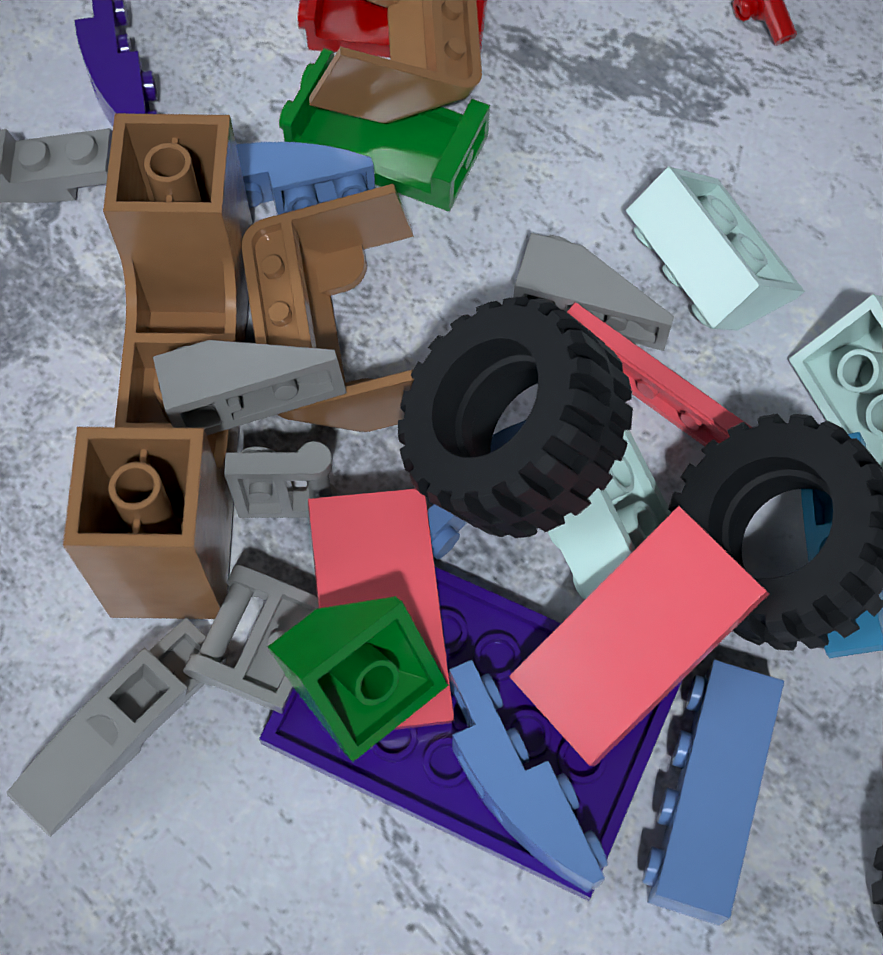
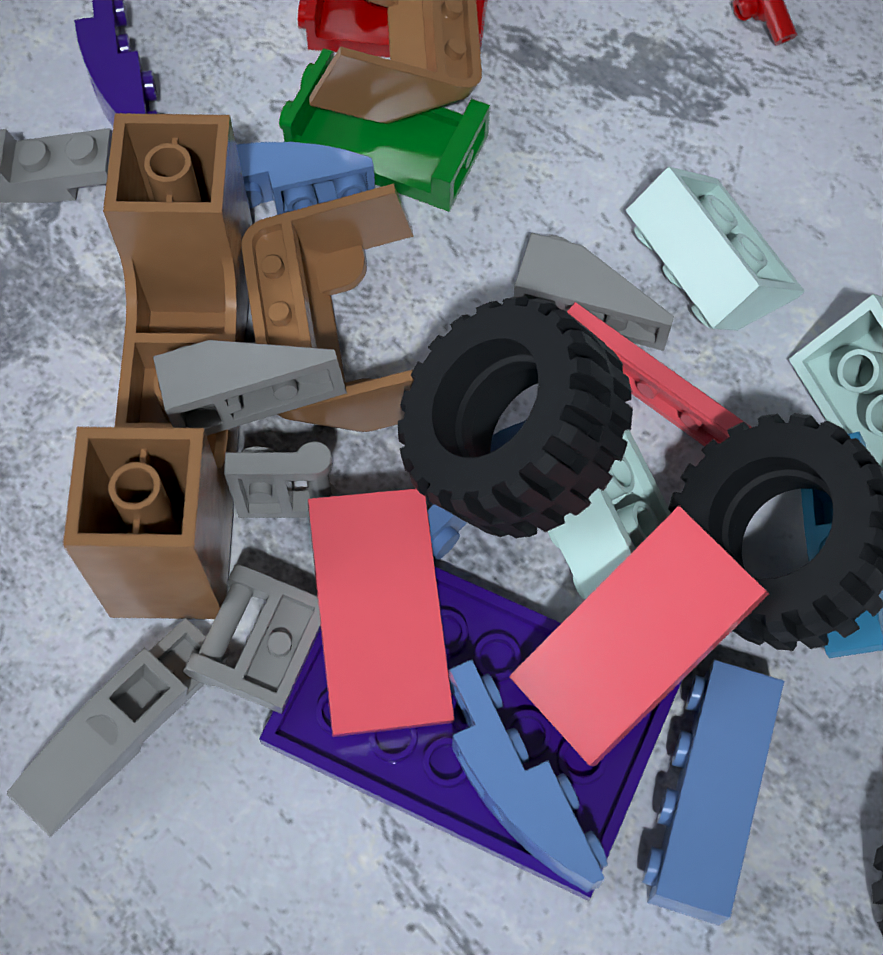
green slope [267,596,449,762] -> none

